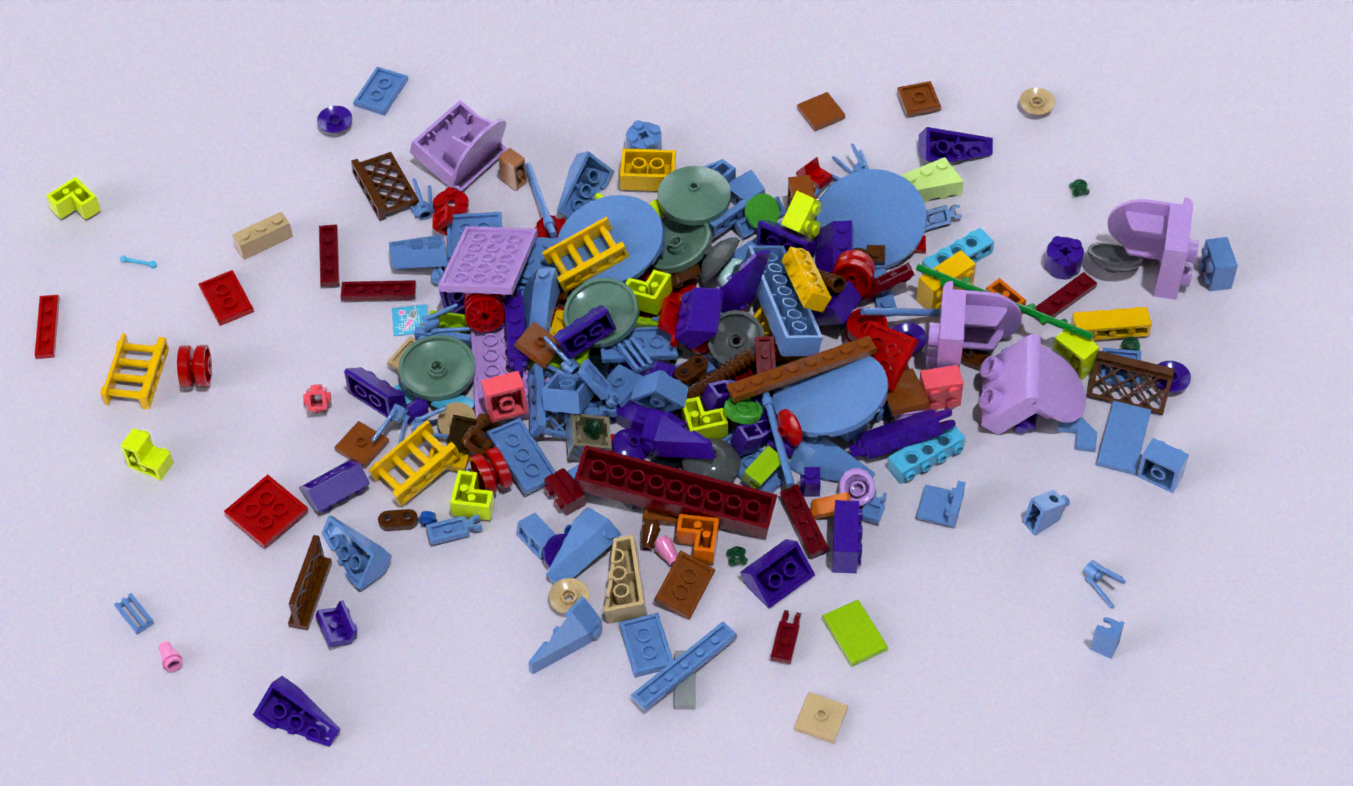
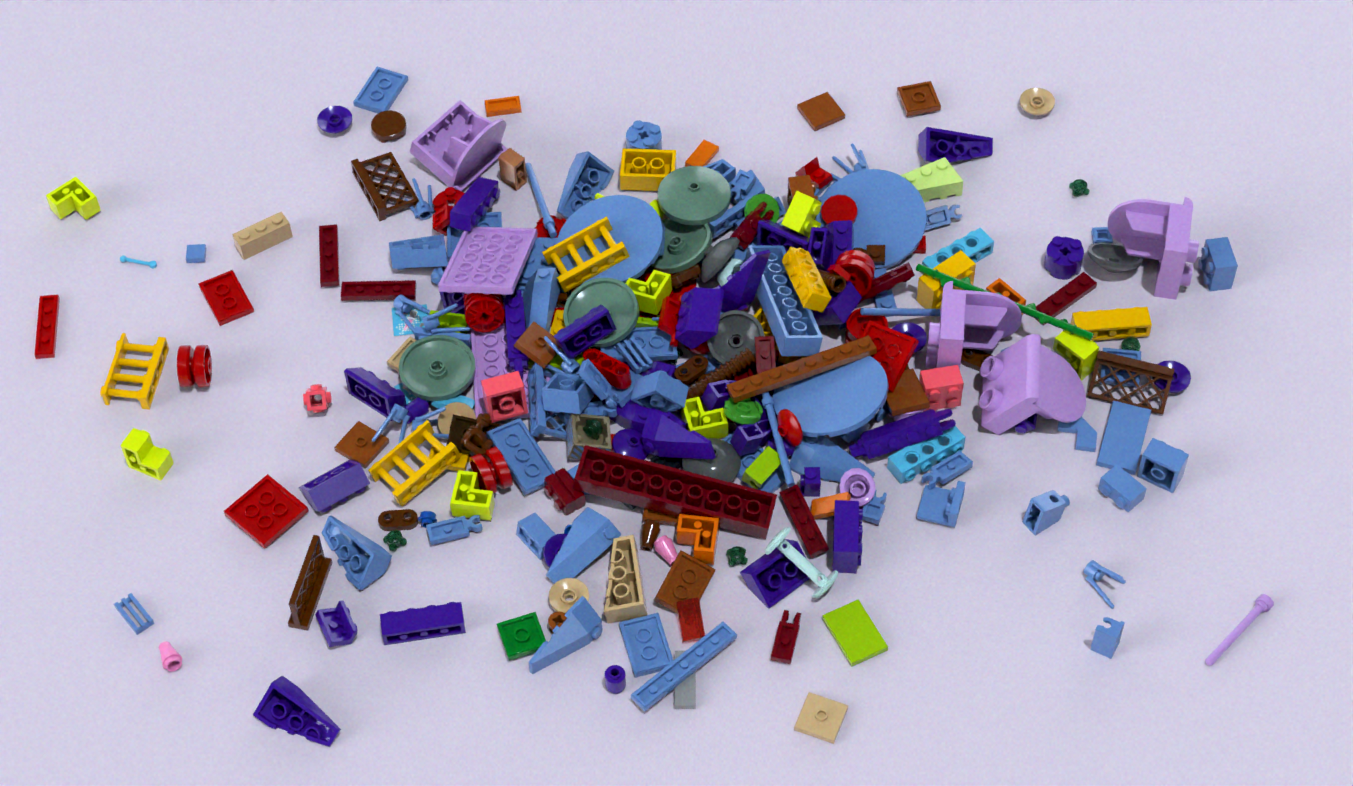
none -> medium blue tile [186,244,206,263]
none -> reddish brown tile [371,110,407,143]
none -> dark purple brick [380,602,466,646]
none -> clear green plate [383,530,407,551]
none -> medium blue plant [393,295,430,333]
none -> dark purple brick [450,176,500,232]
none -> orange tile [484,96,522,117]
none -> green plate [496,612,546,661]
none -> dark orange wheel [548,612,567,635]
none -> red beam [583,349,632,389]
none -> dark purple brick [605,665,626,694]
none -> clear red slope [676,597,705,642]
none -> orange tile [685,140,719,167]
none -> medium blue plate [730,169,757,203]
none -> dark red hinge [730,201,774,250]
none -> light aqua hose [765,527,838,598]
none -> dark purple brick [808,227,834,270]
none -> red tile [821,195,858,225]
none -> red tile [828,264,851,281]
none -> medium blue plate [922,451,973,489]
none -> medium blue tile [1091,227,1113,244]
none -> medium blue brick [1098,464,1147,512]
none -> lavender piece [1205,594,1274,666]

